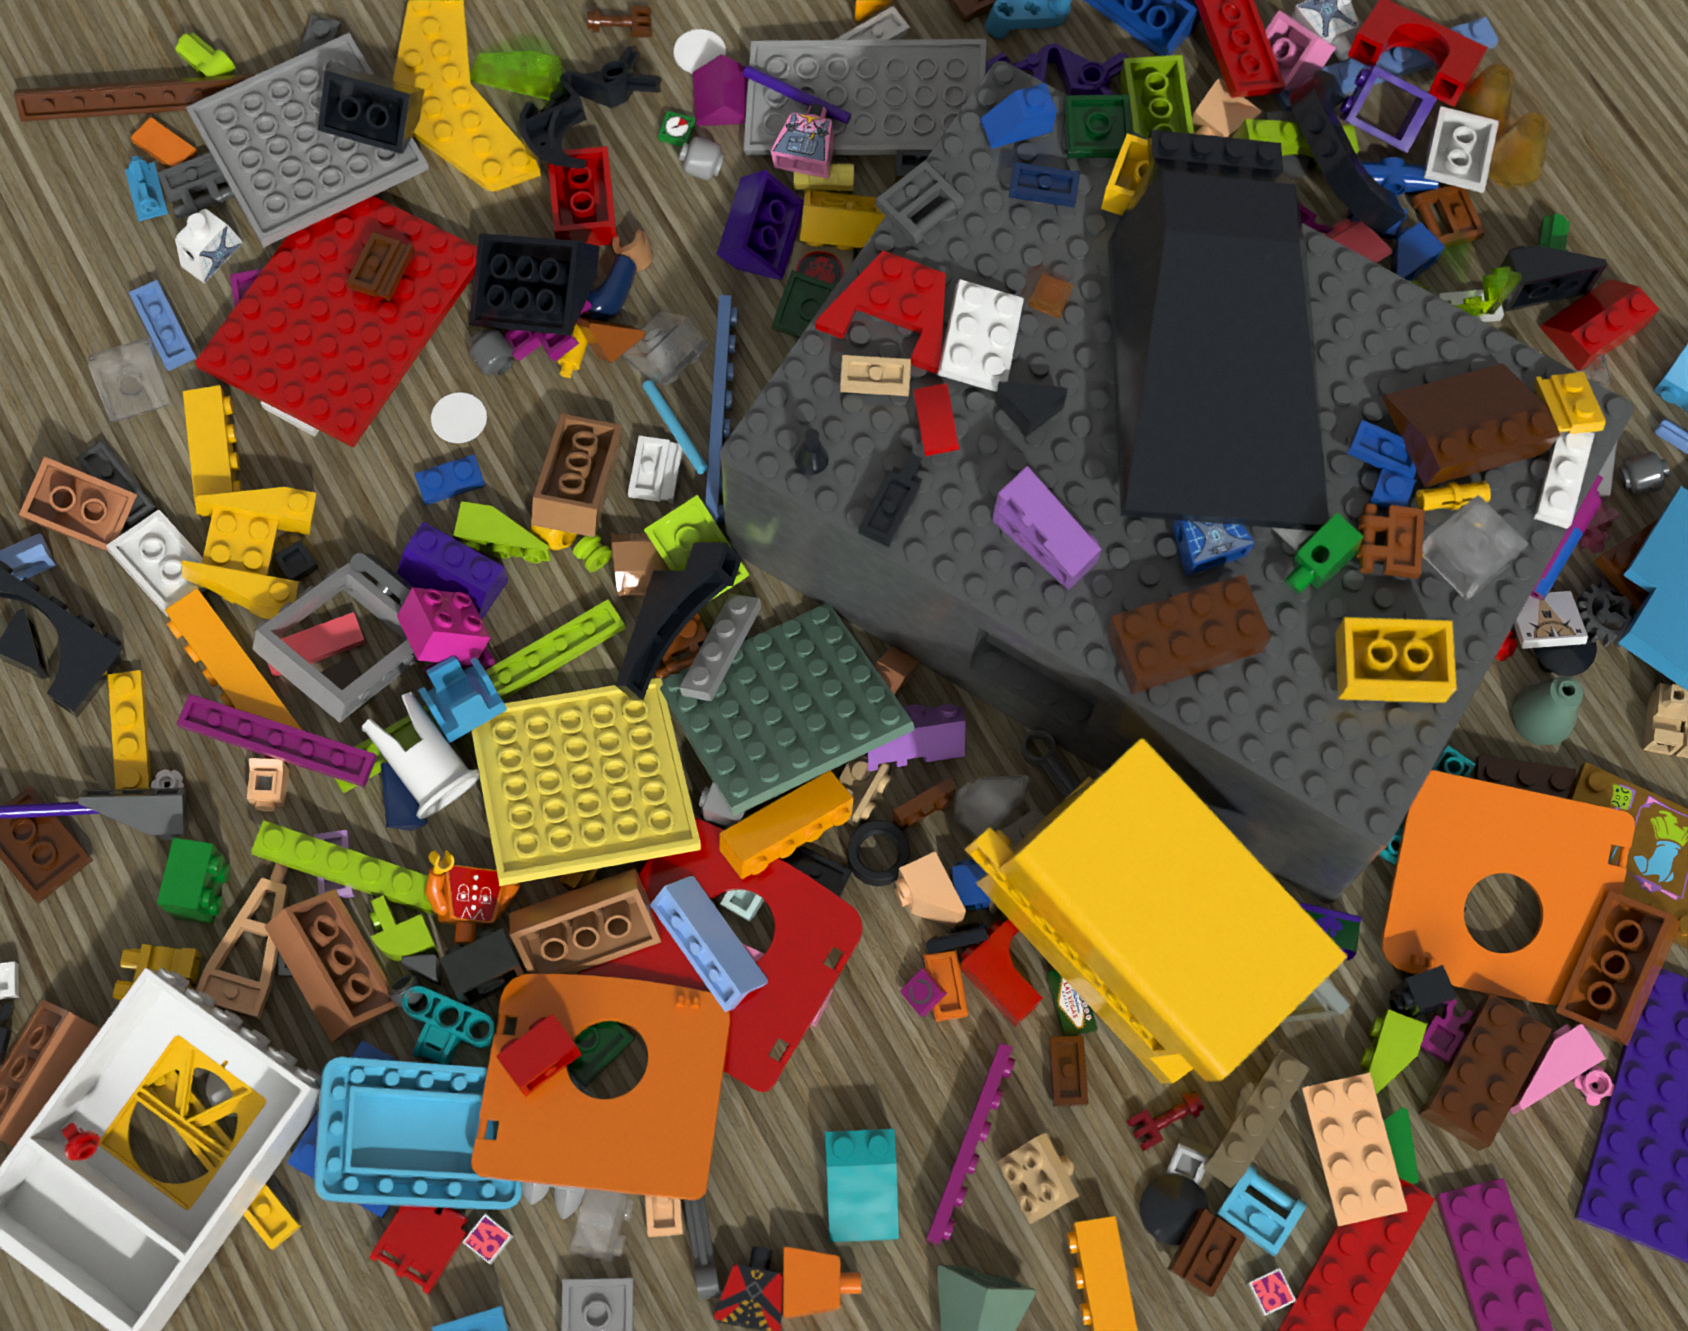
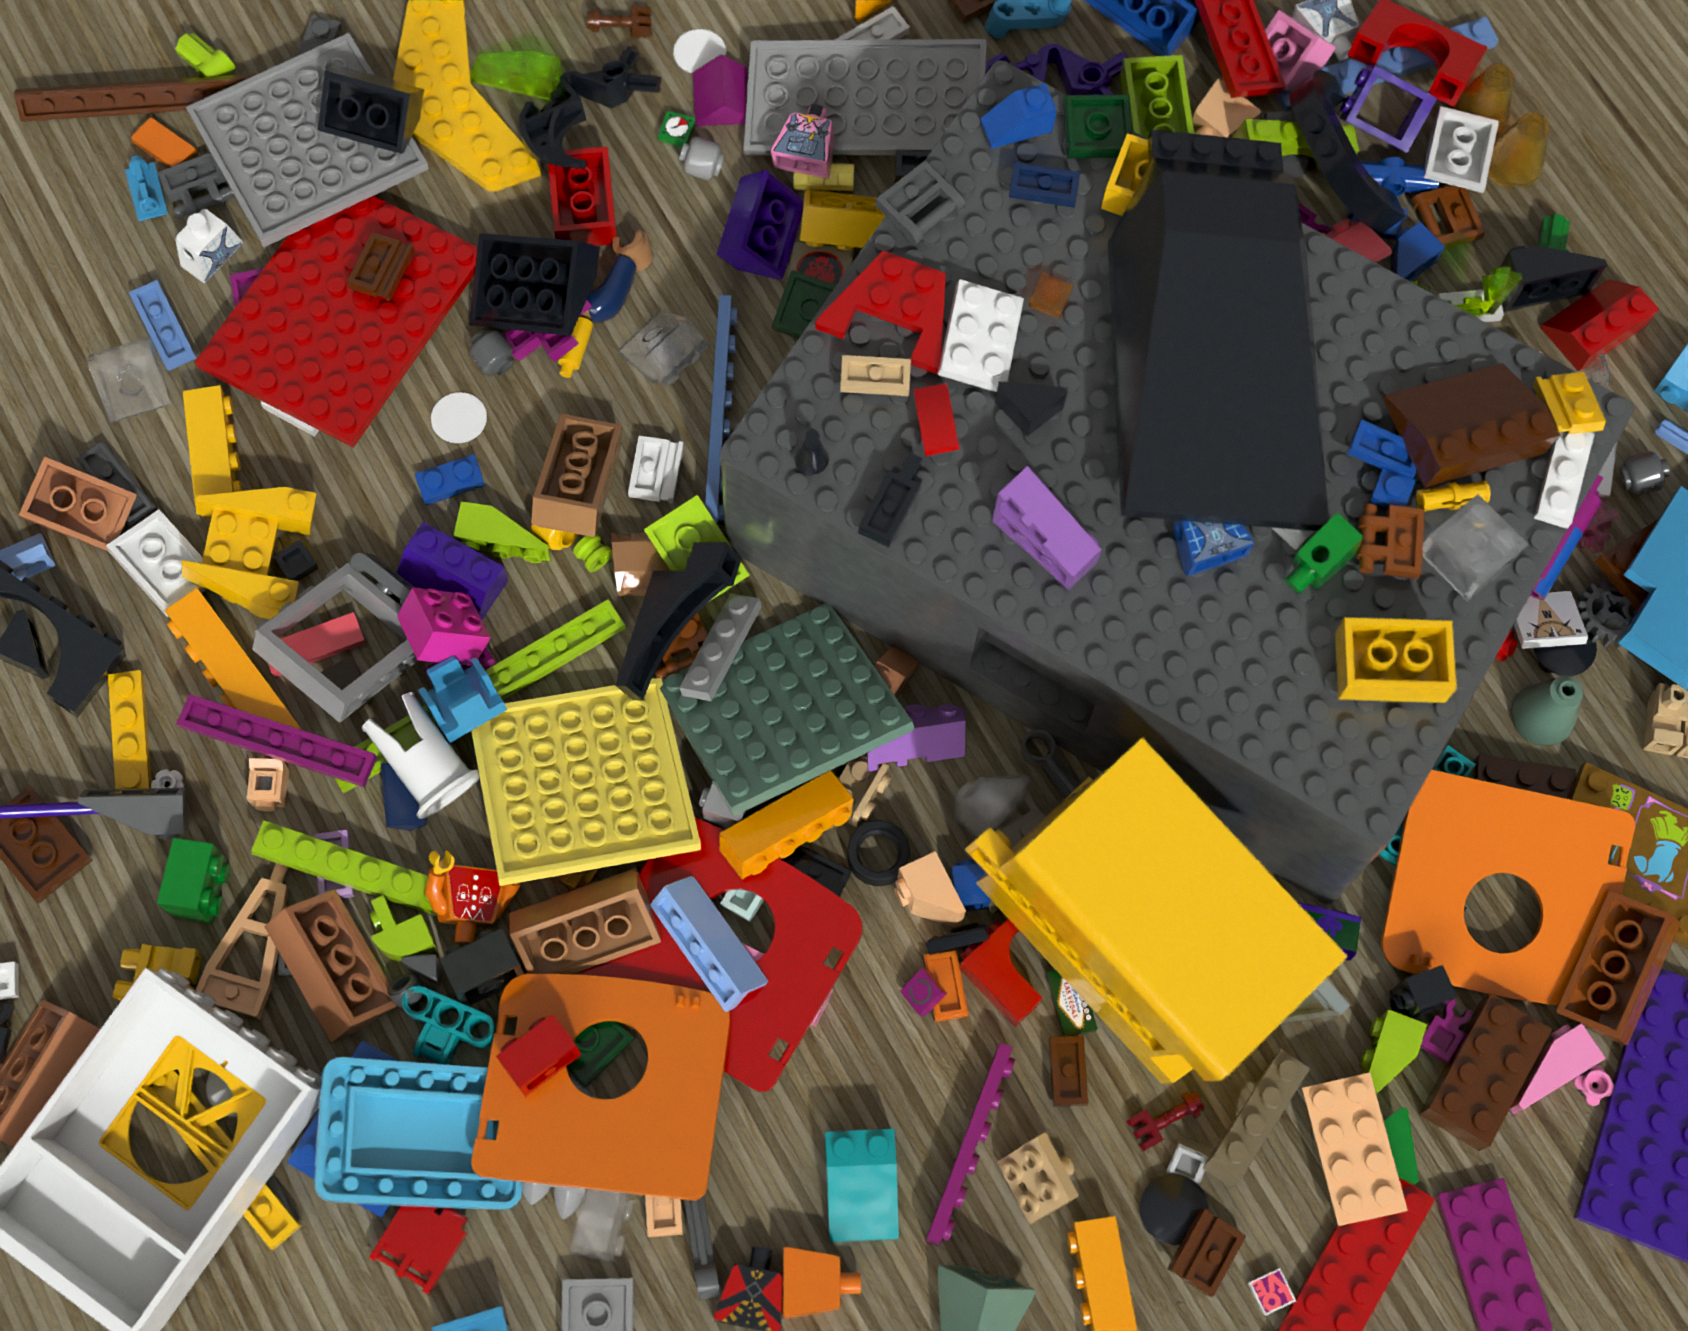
red plate [61,1121,100,1160] -> none
tile [463,1214,513,1265] -> none
dark orange slope [576,317,645,363] -> none
medium azure bar [642,380,708,474] -> none
dark purple bar [743,65,852,125] -> none
reddish brown plate [892,777,957,831] -> none
reddish brown brick [1106,574,1271,695] -> none
medium azure plate [1215,1165,1307,1256] -> none

